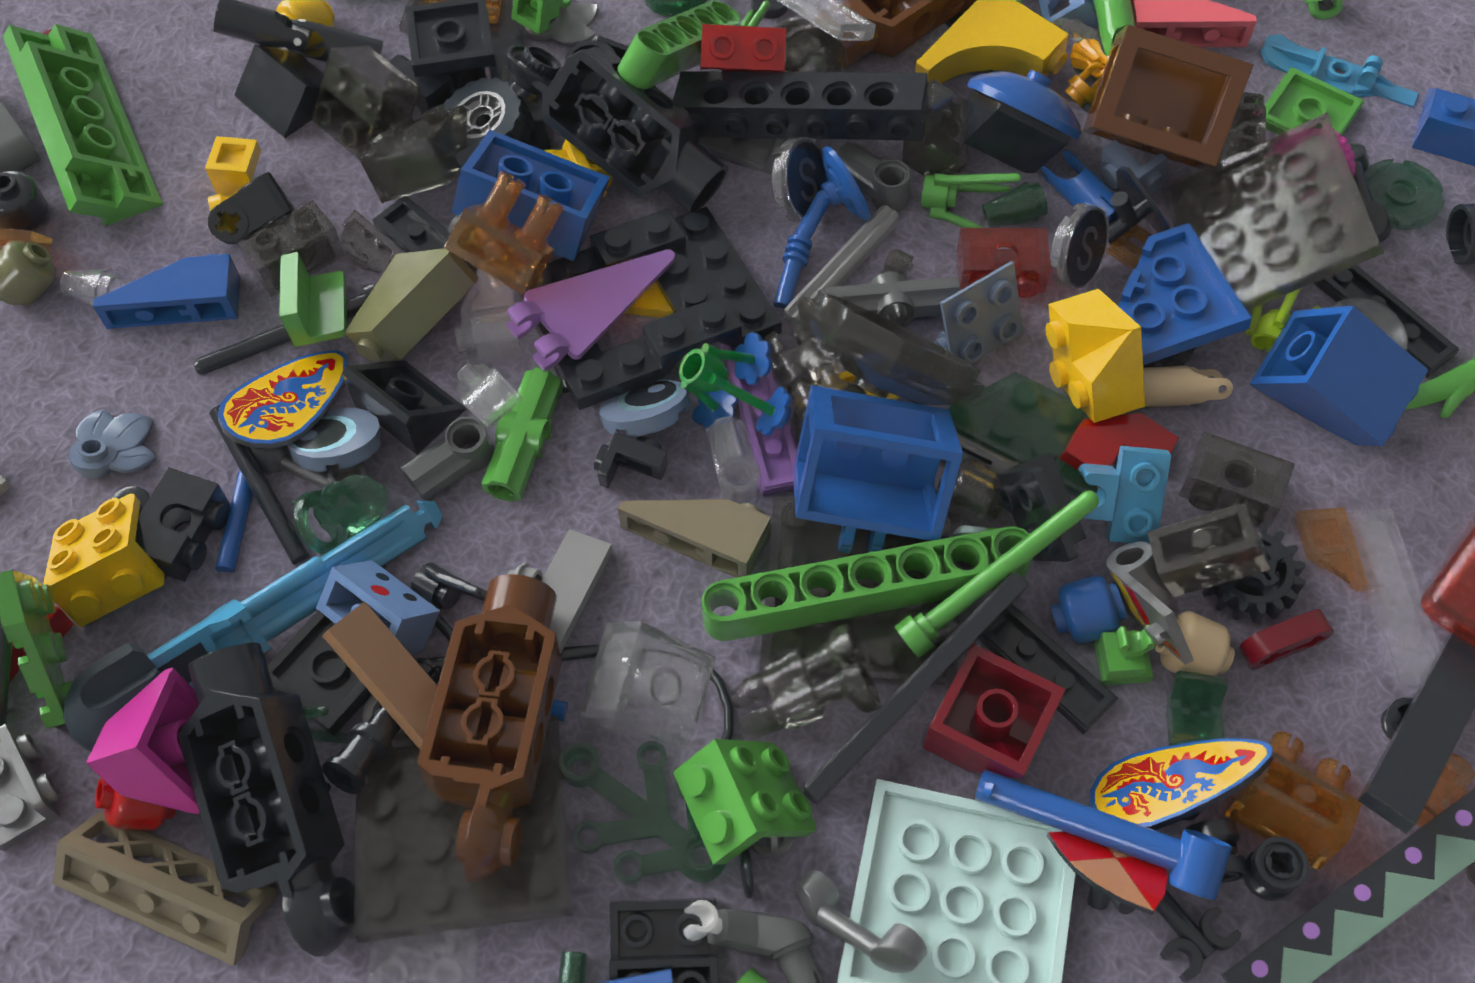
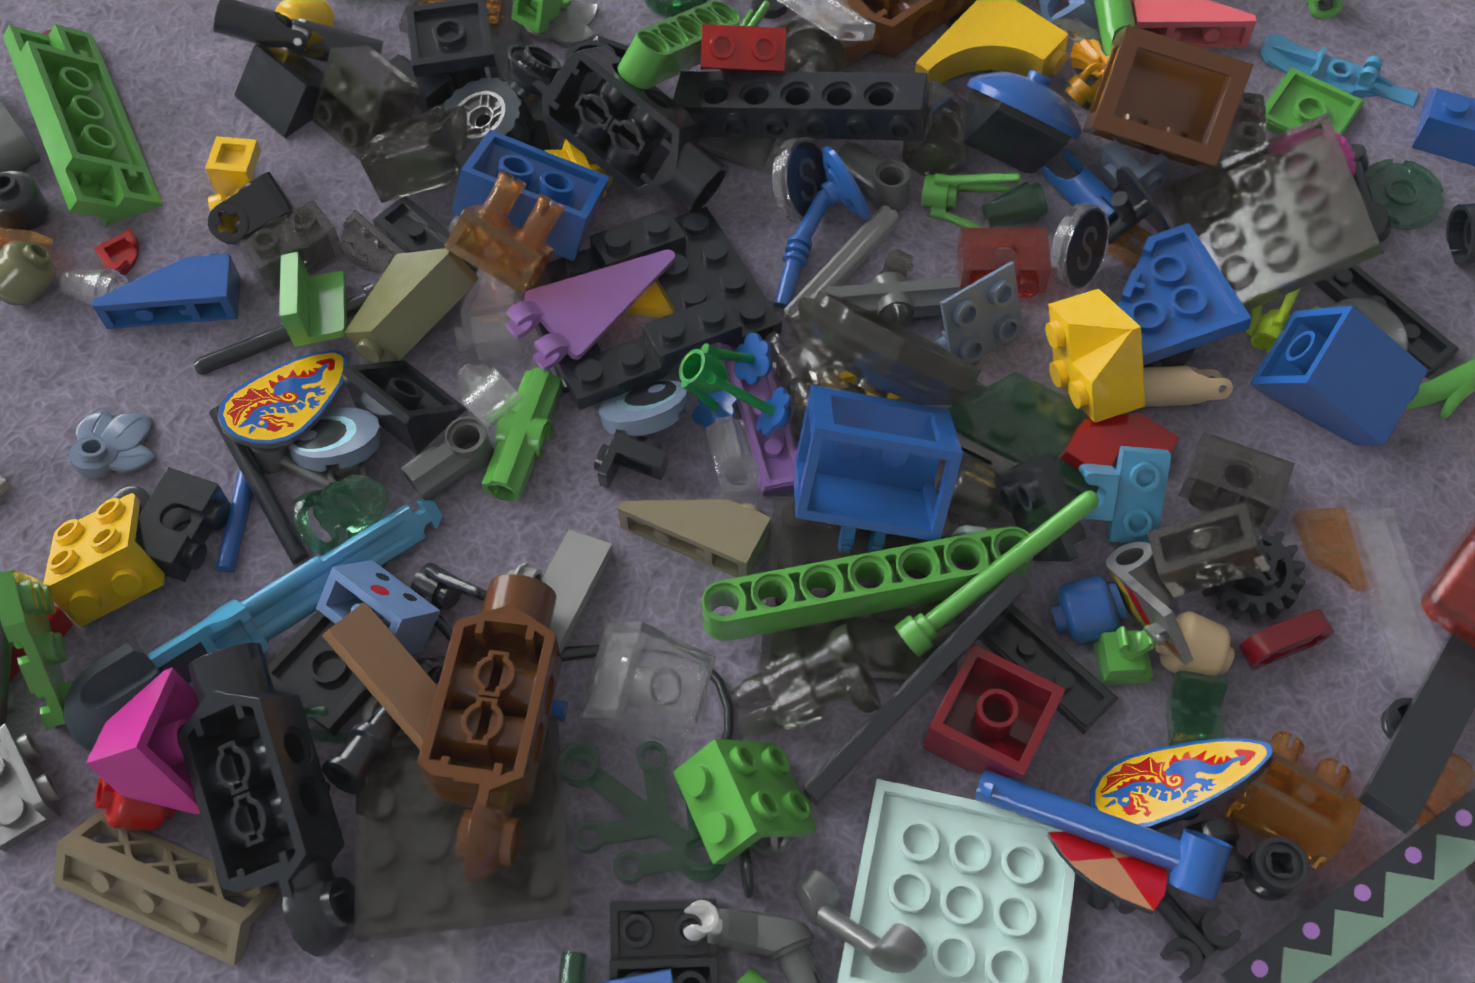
none -> red tile [93,228,139,282]

